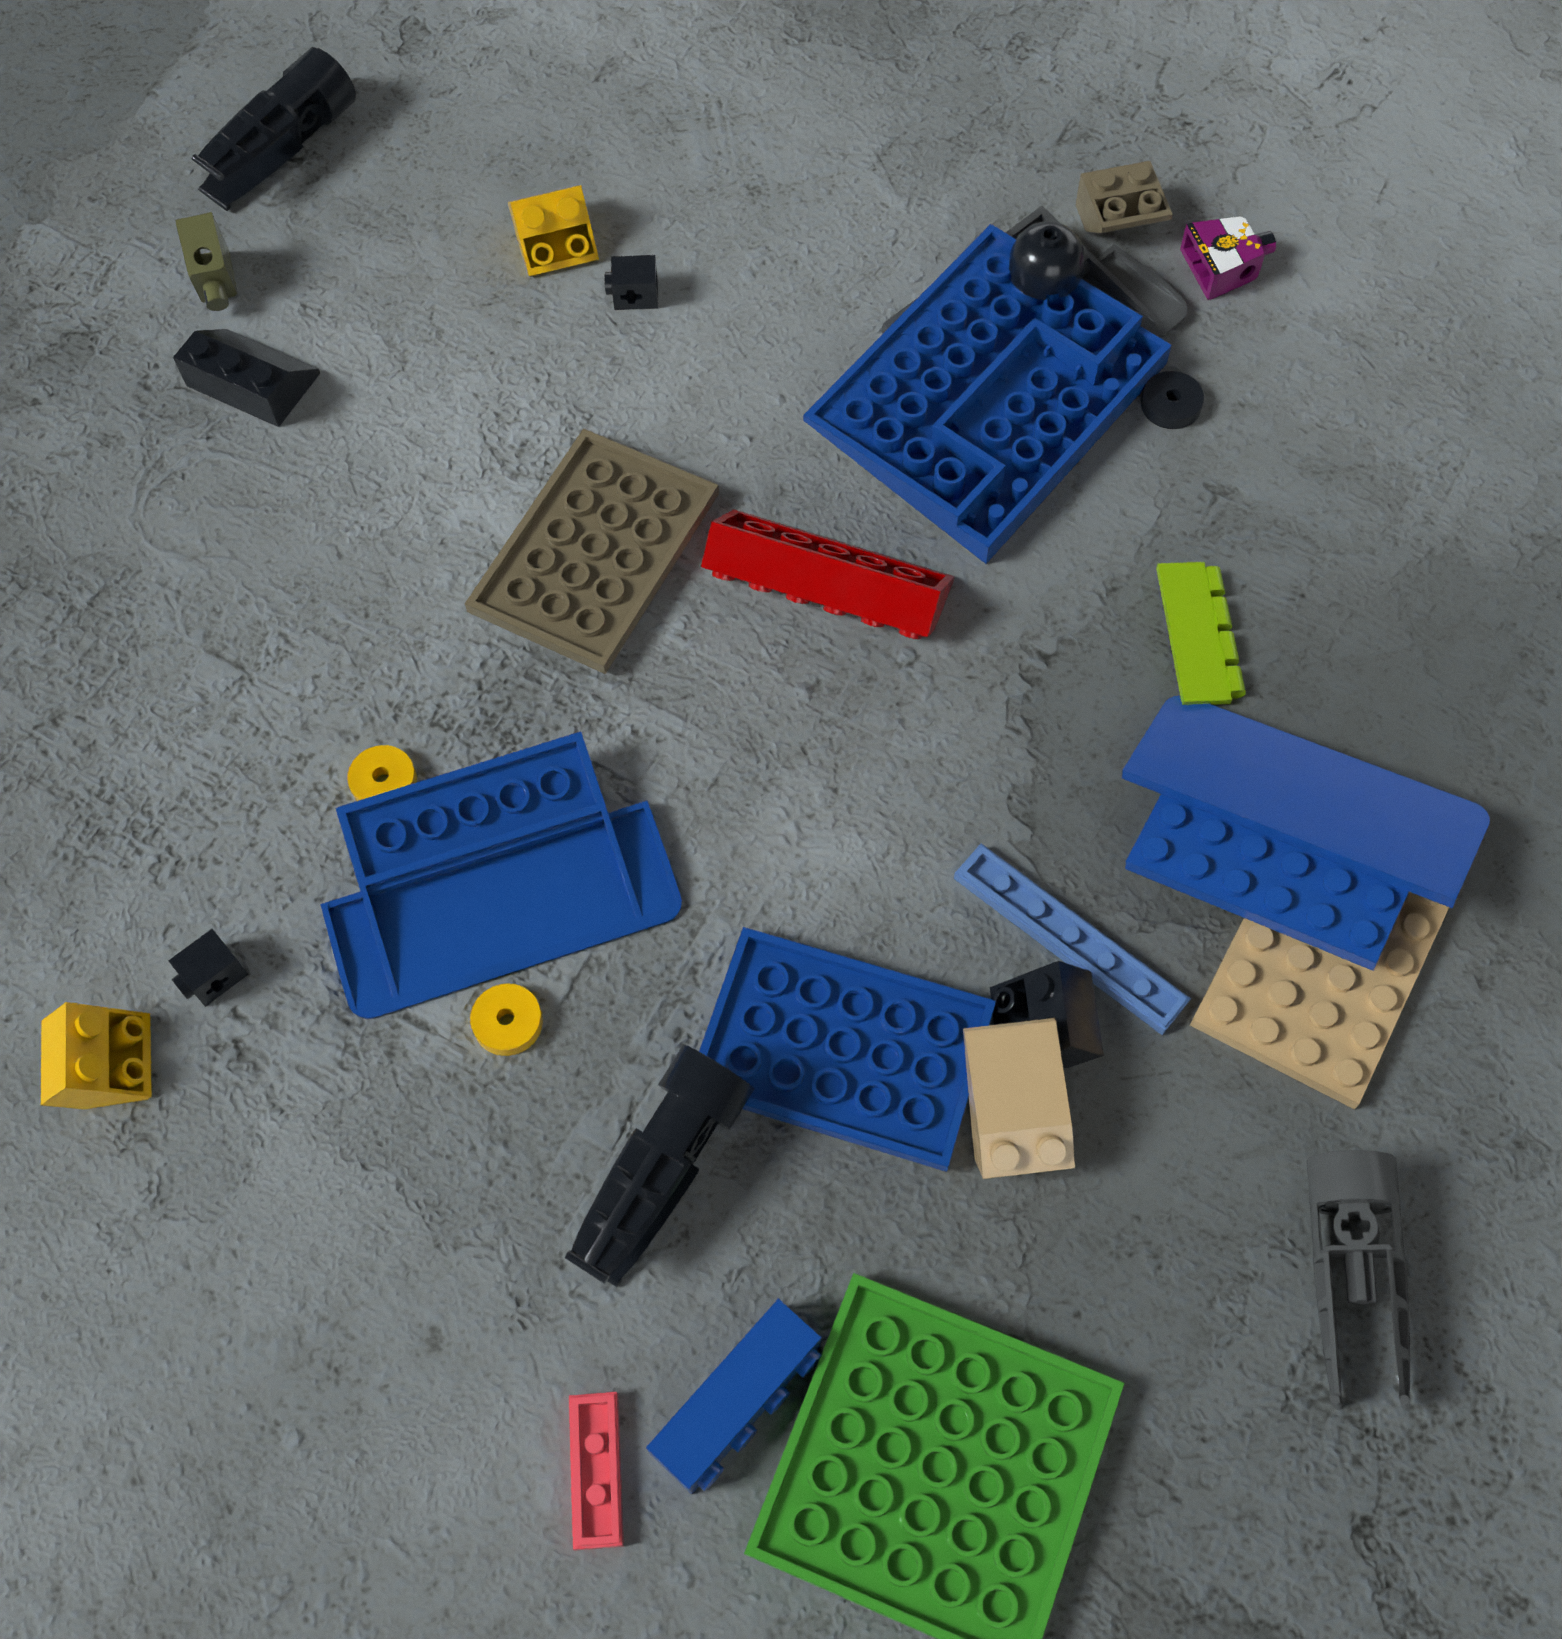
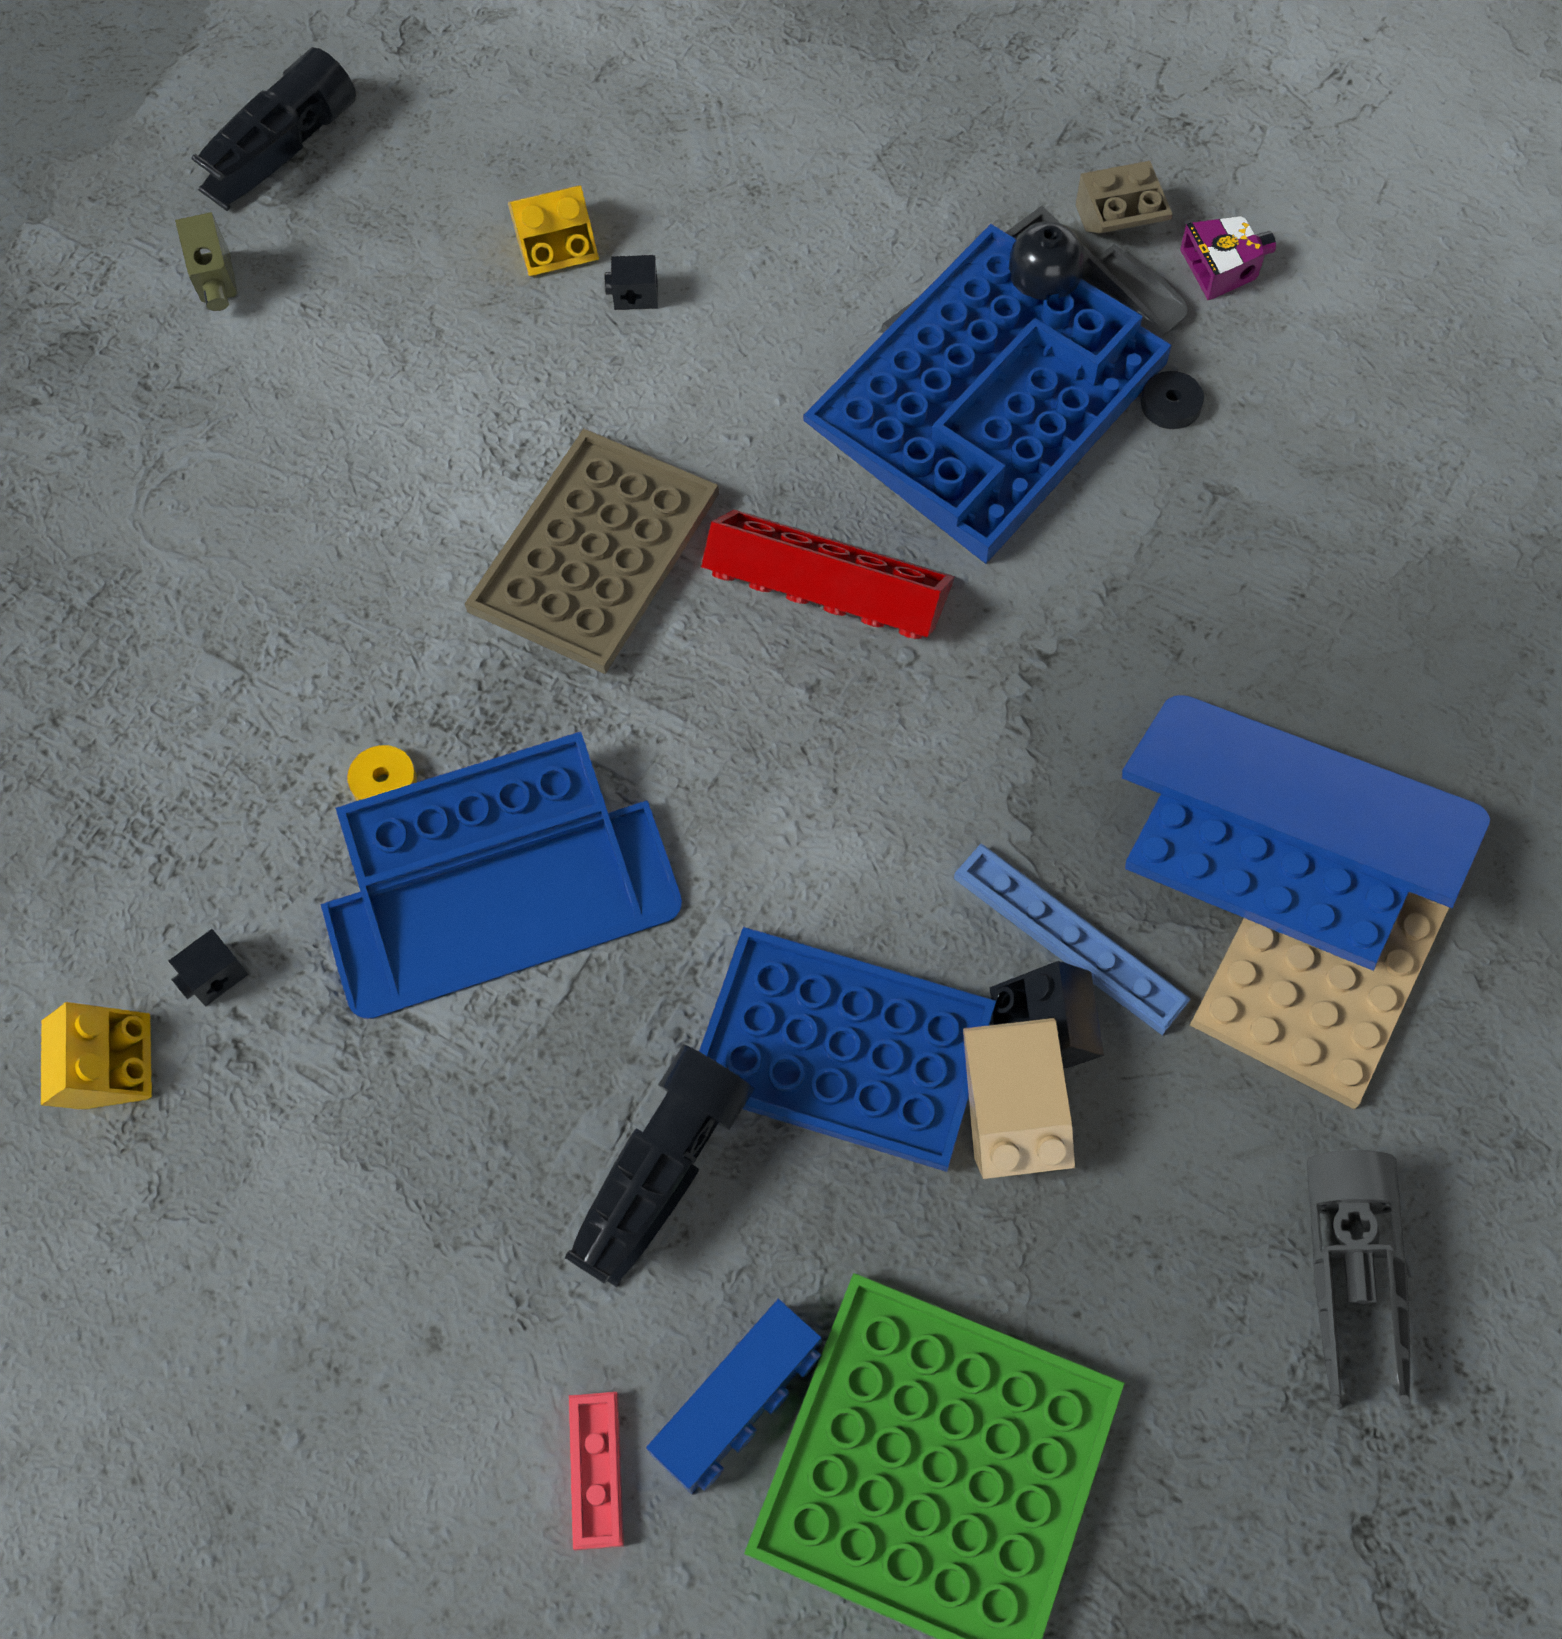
black slope [173,329,320,427] -> none
yellow piece [470,983,543,1056] -> none
lime windscreen [1156,562,1246,705] -> none

